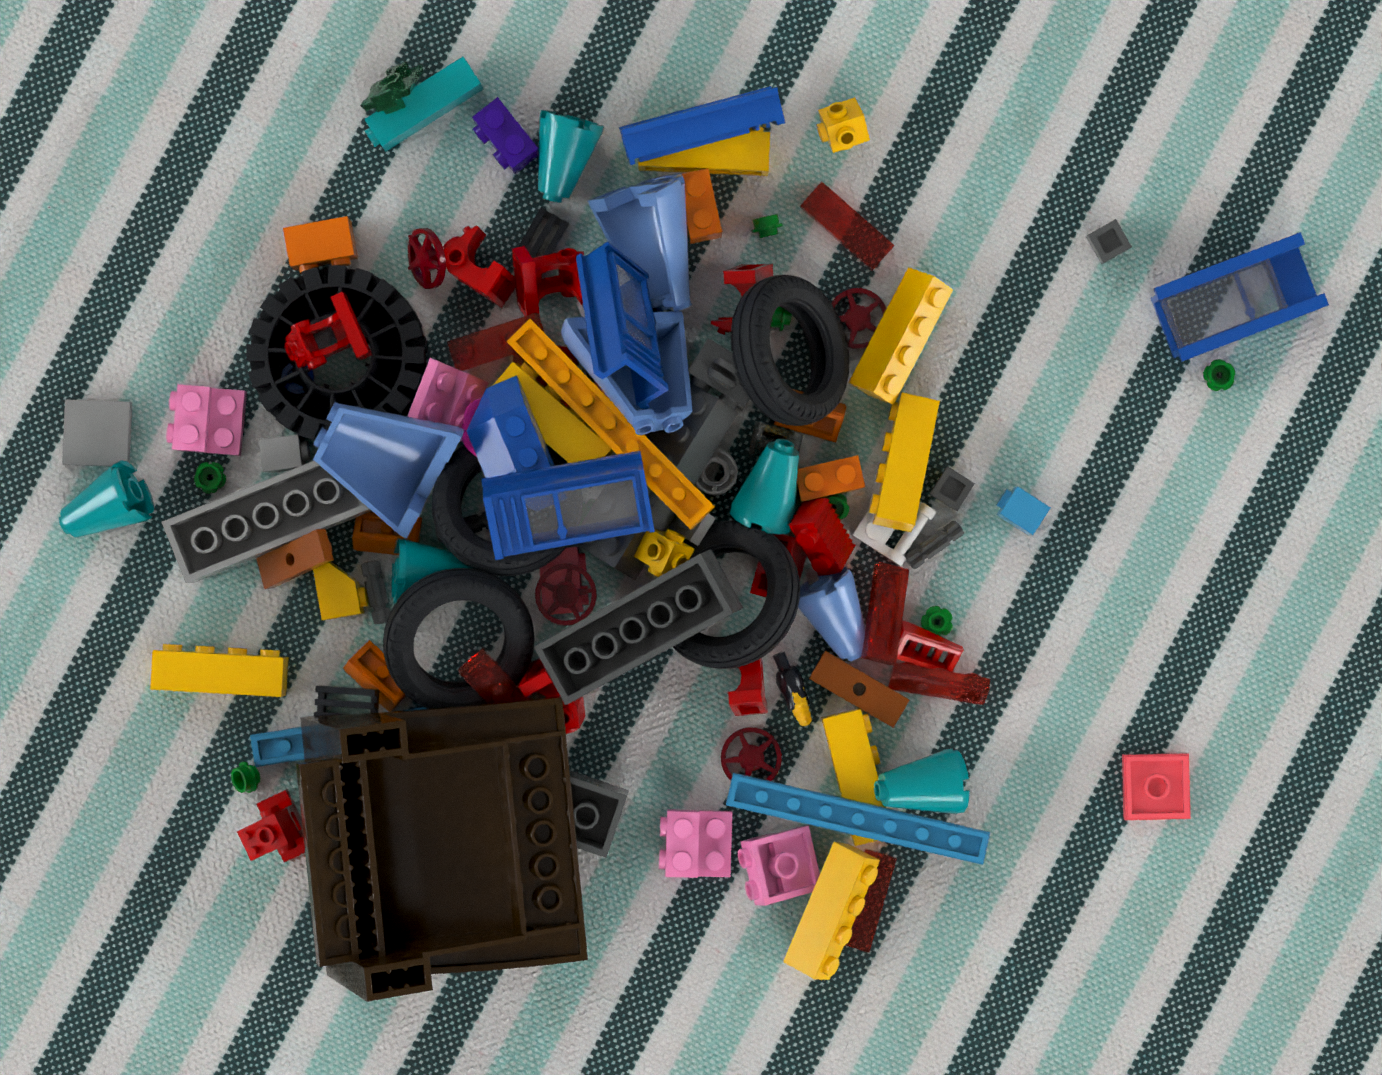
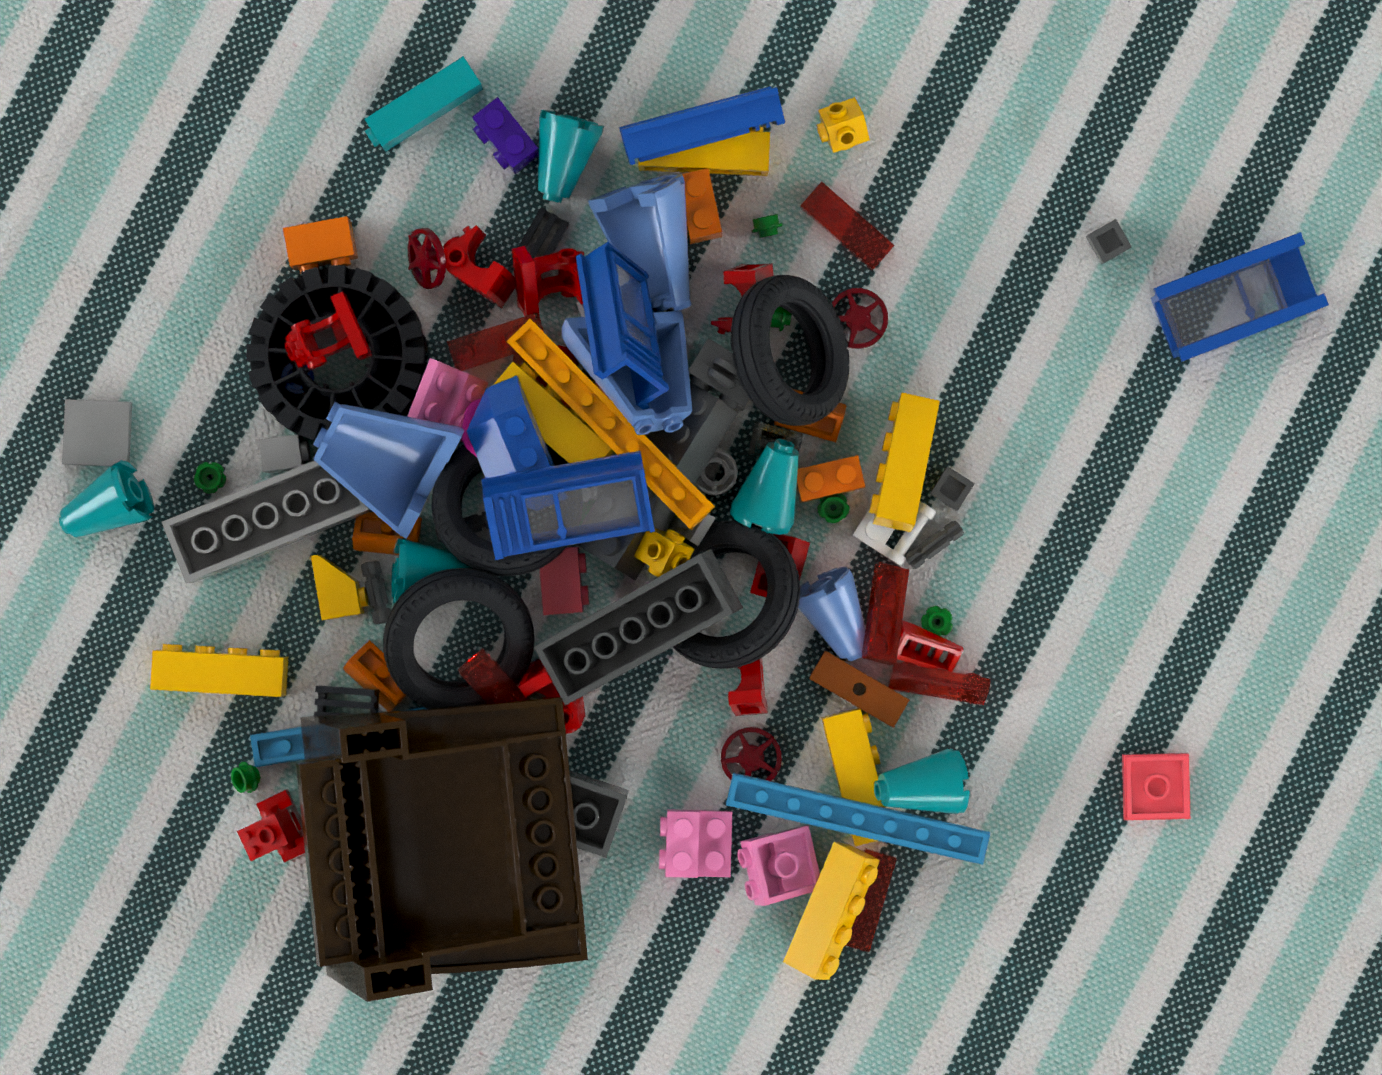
bright pink plate [166,384,247,456] -> none
dark orange tile [256,528,334,589] -> none
clear green piece [360,62,423,115] -> none
dark red wheel [535,564,597,626] -> none
black piece [773,651,812,726] -> none
red brick [788,498,856,576] -> none
yellow brick [848,267,953,405] -> none
dark azure brick [996,486,1051,536] -> none
green plate [1203,359,1235,391] -> none

